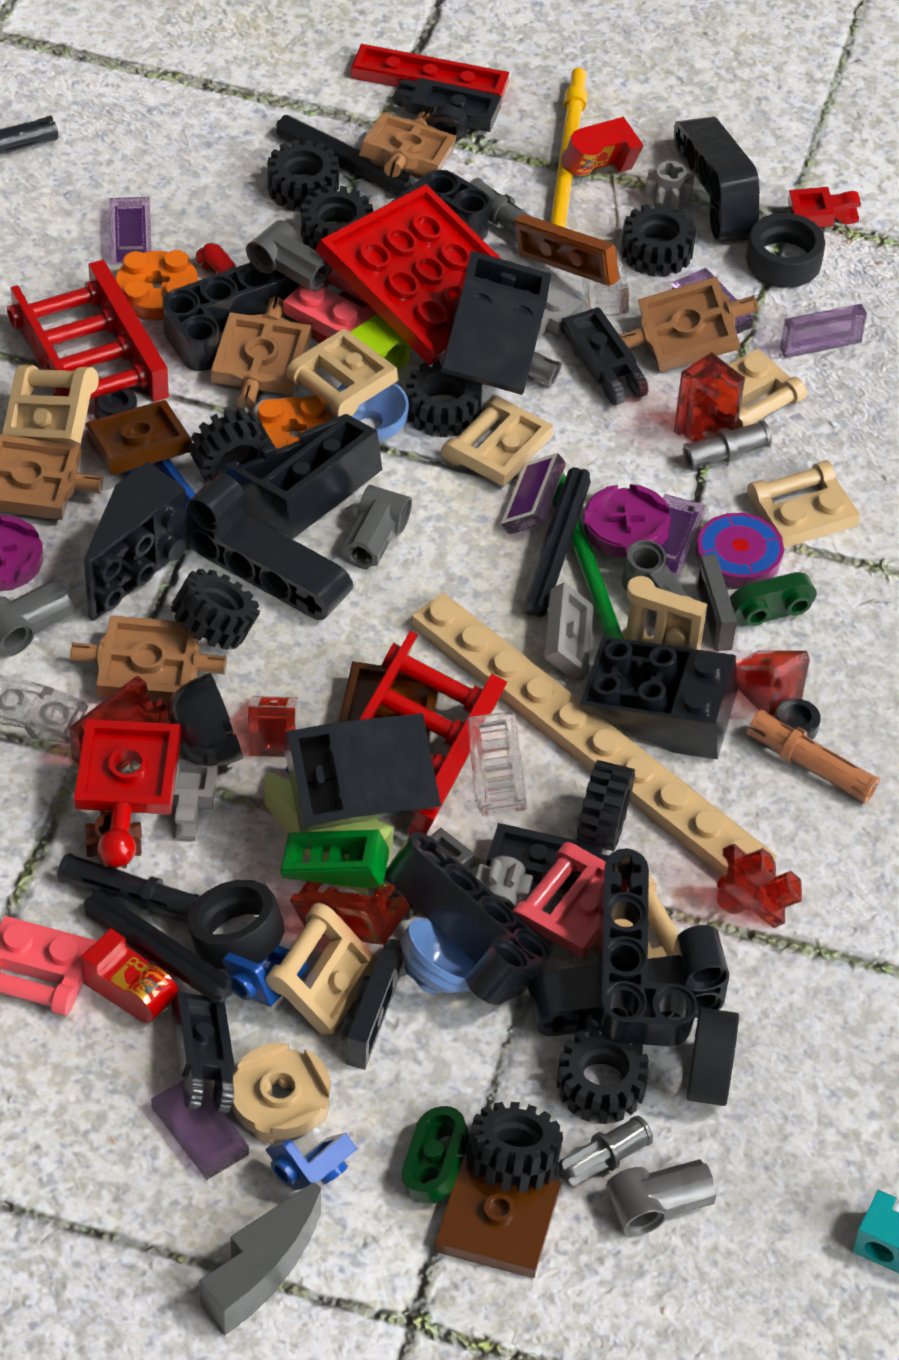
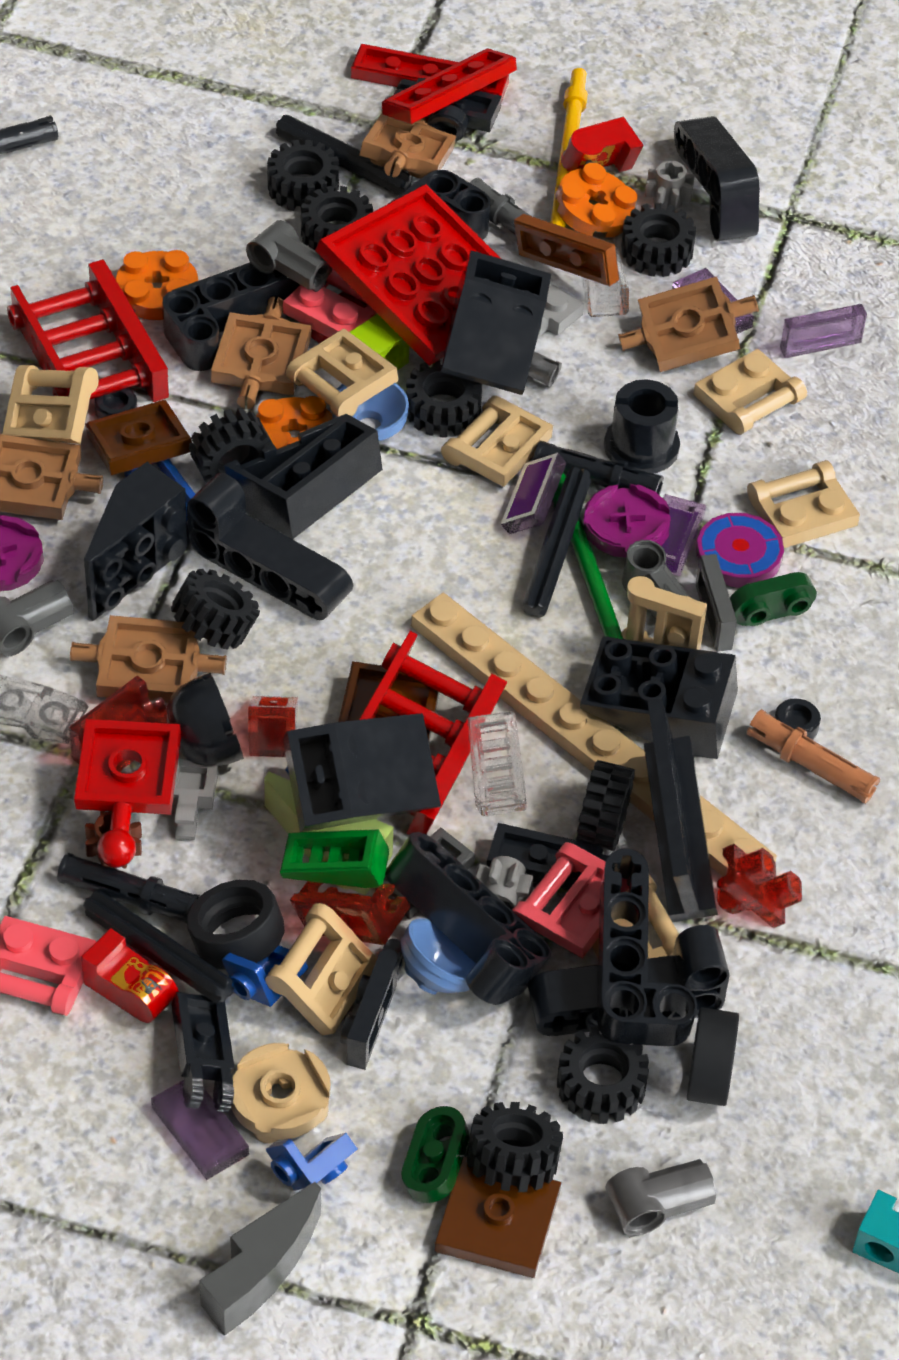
clear purple tile [109,197,152,264] -> none
red arm [196,243,236,275] -> none
dark grey piece [343,485,412,570] -> none
light grey plate [544,582,594,681] -> none
dark grey axle [558,1115,653,1187] -> none
black hinge [561,307,649,406] -> none
clear red hinge [674,352,745,442] -> none
flat silver pin [683,420,772,470] -> none
clear red slope [736,650,810,716] -> none
black tyre [746,213,826,287] -> none
red plate [788,187,861,227] -> none
none -> red tile [382,48,517,124]
none -> black pin [533,441,664,495]
none -> orange plate [555,163,637,238]
none -> black piece [604,379,680,474]
none -> black fence [644,699,718,922]

